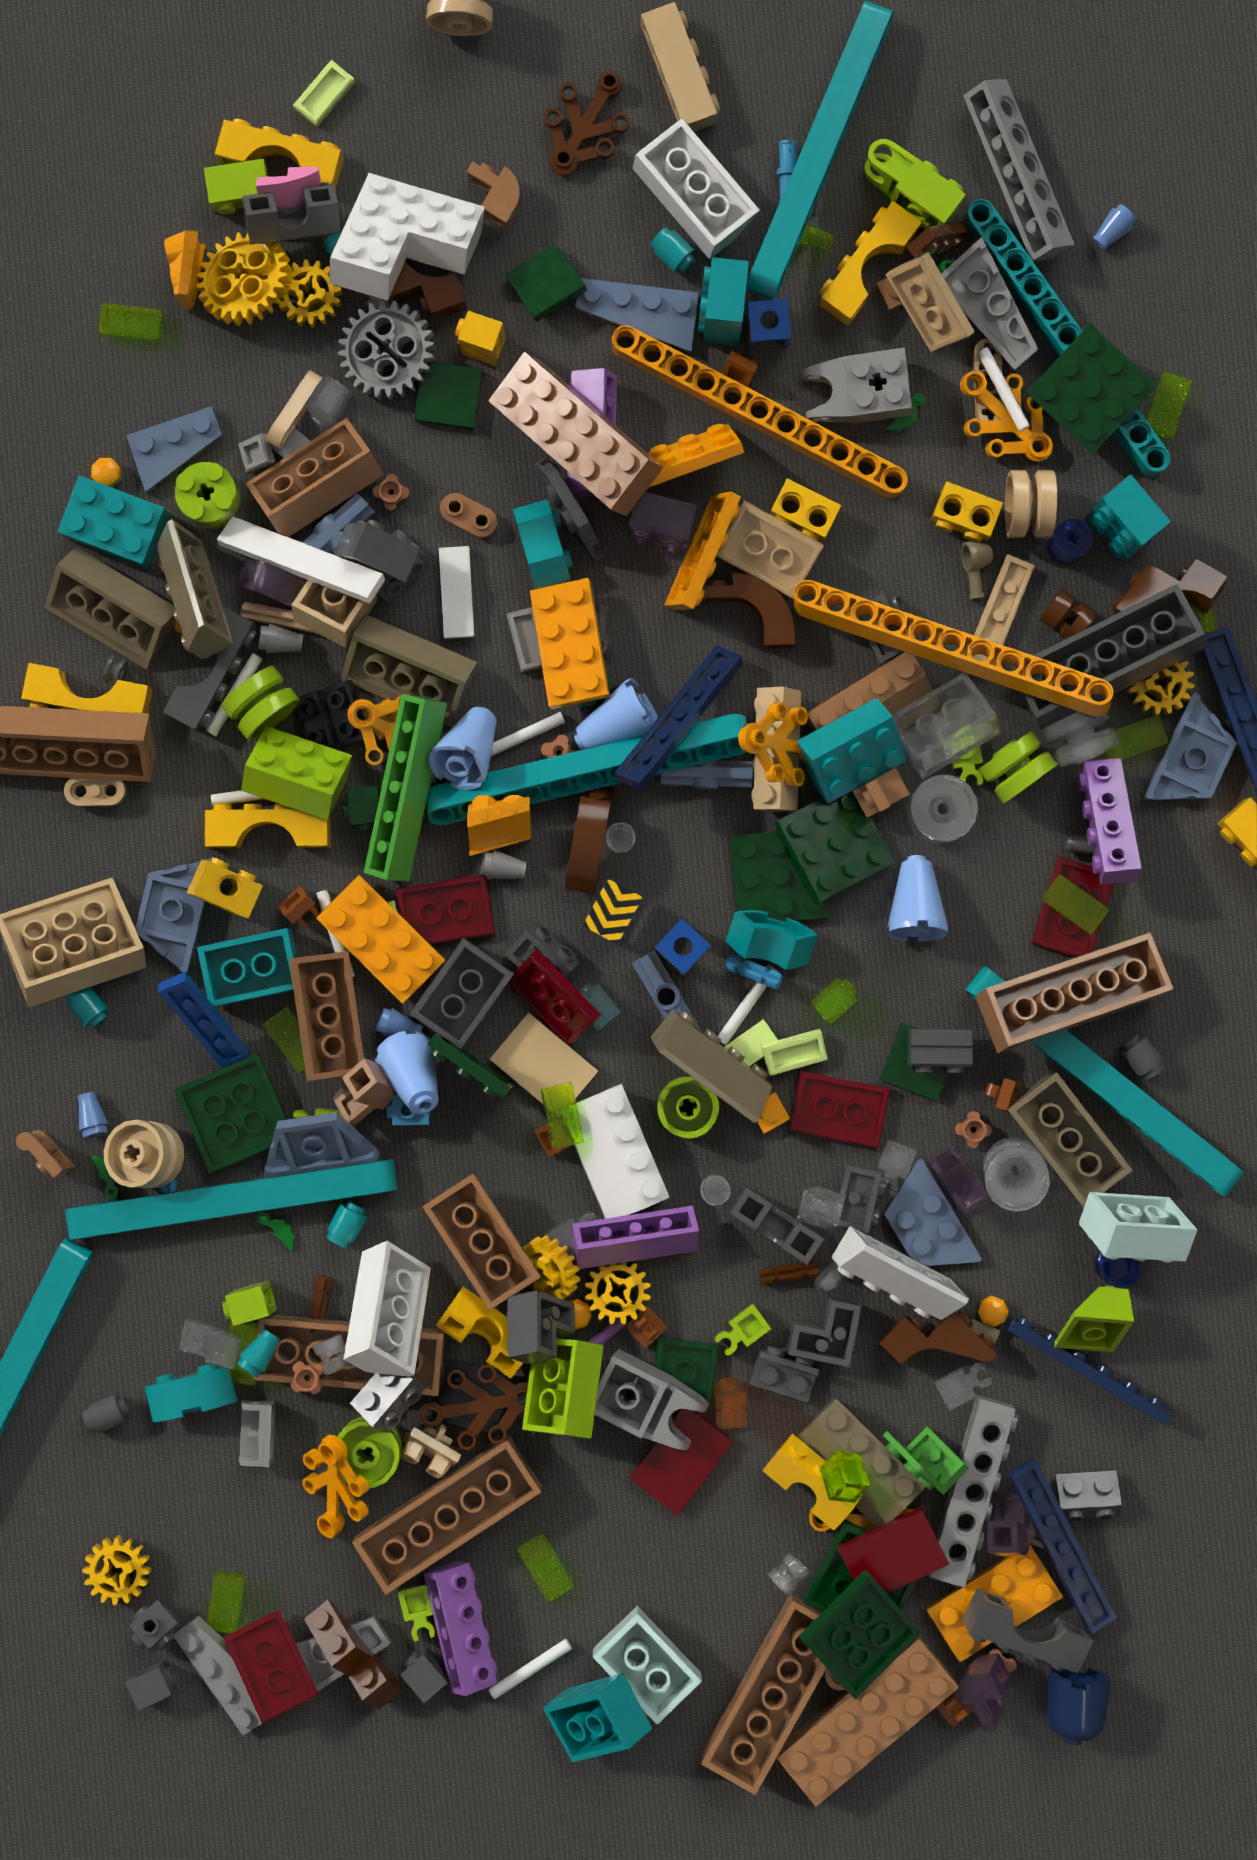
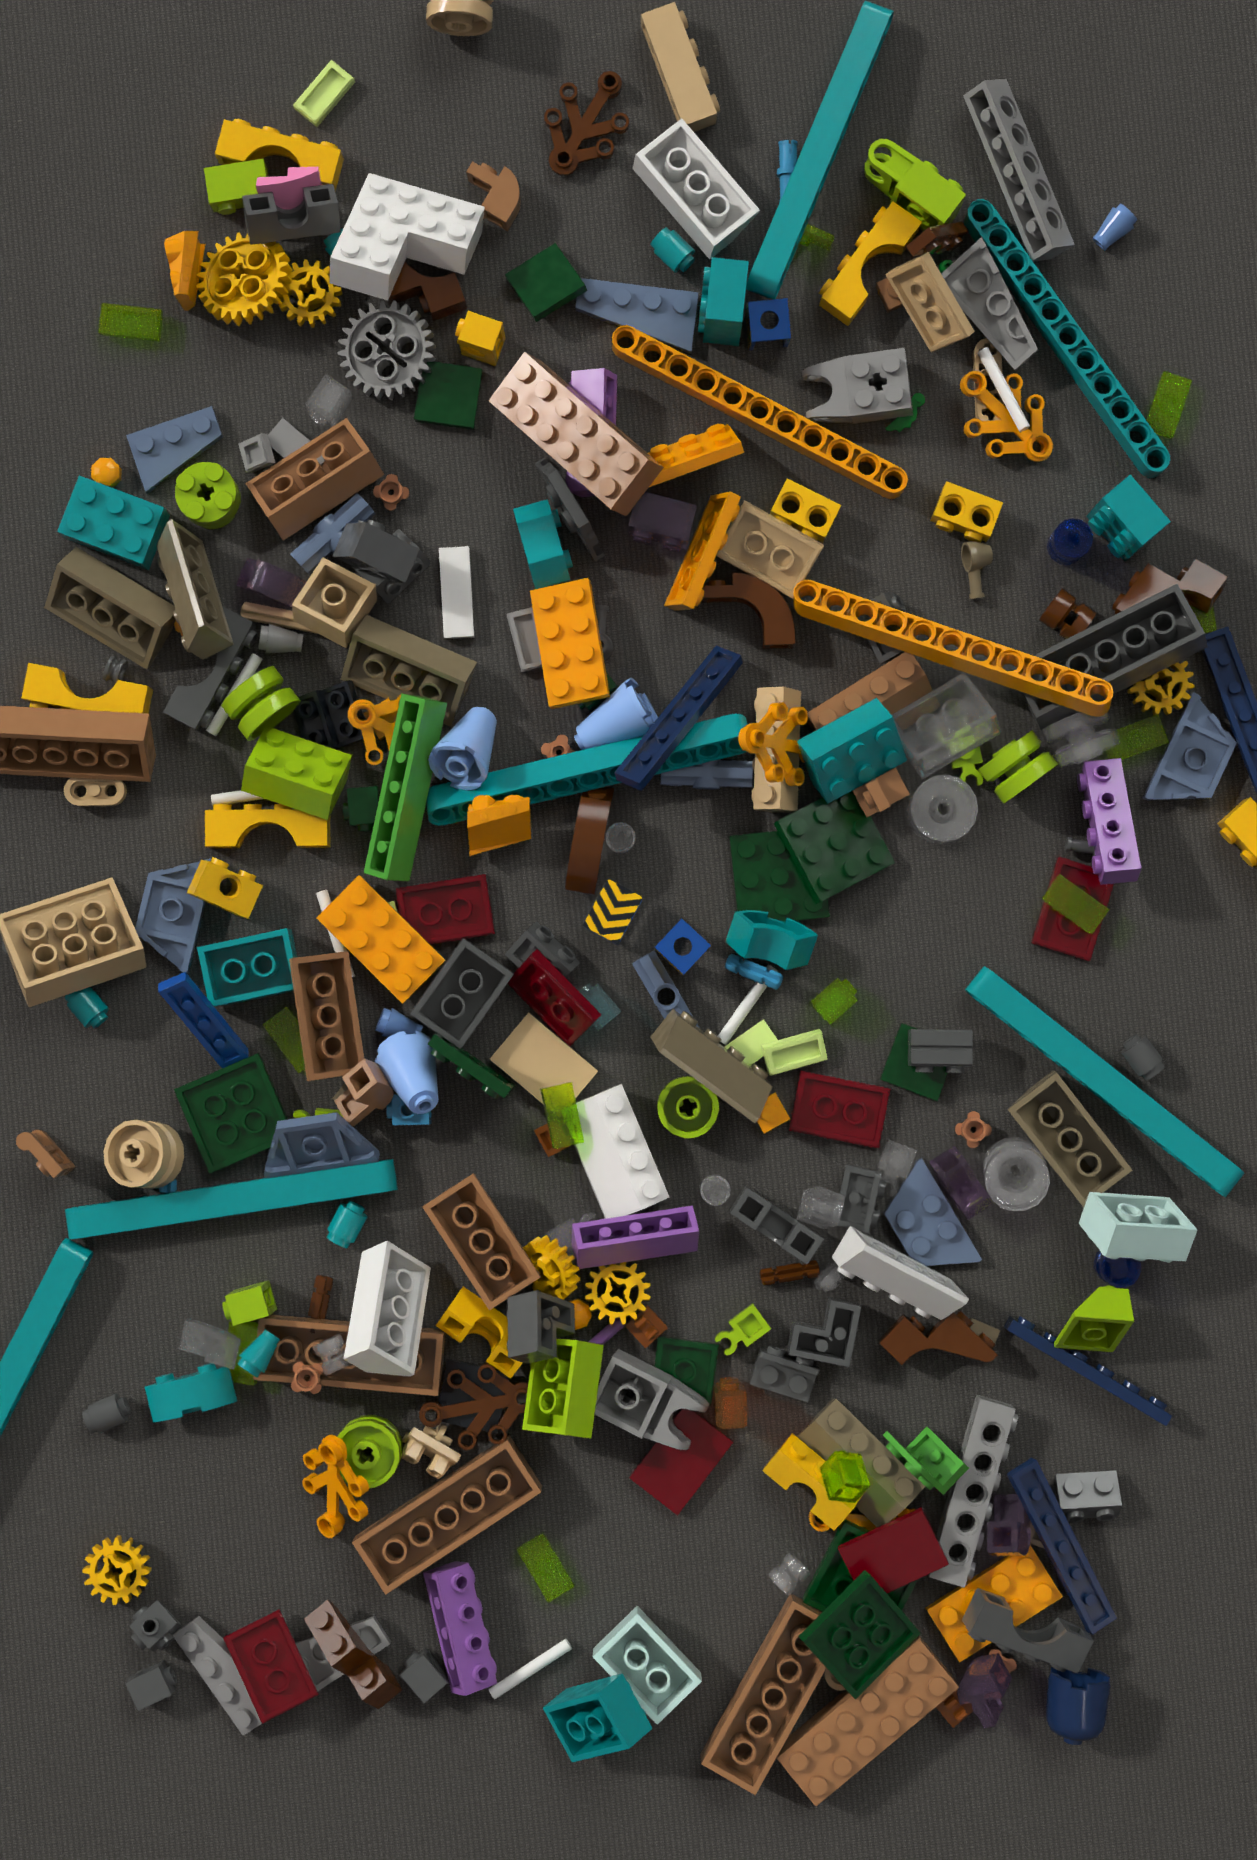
medium blue cone [77,1092,109,1139] -> none
green piece [91,1155,120,1201] -> none
clear neon green plate [207,1569,247,1634] -> none
white tile [217,517,385,604] -> none
light grey hinge [239,1400,276,1468] -> none
green piece [256,1210,295,1251] -> none
tan beam [266,370,324,449] -> none
dark orange tile [278,886,319,927] -> none
bracket [350,1373,426,1433] -> none
lime plate [398,1583,436,1642] -> none
medium nougat plate [440,493,498,539] -> none
light grey cone [480,849,526,879] -> none
white bar [491,712,565,757] -> none
dark orange tile [721,350,758,387] -> none
light blue cone [887,855,948,942] -> none
clear plate [934,1363,993,1411] -> none
tan tile [973,554,1035,661] -> none
medium nougat brick [975,932,1173,1054] -> none
light orange tile [977,1295,1009,1327] -> none
dark orange tile [985,1078,1022,1112] -> none
tan wheel [1004,470,1057,538] -> none
dark green plate [1027,324,1158,455] -> none

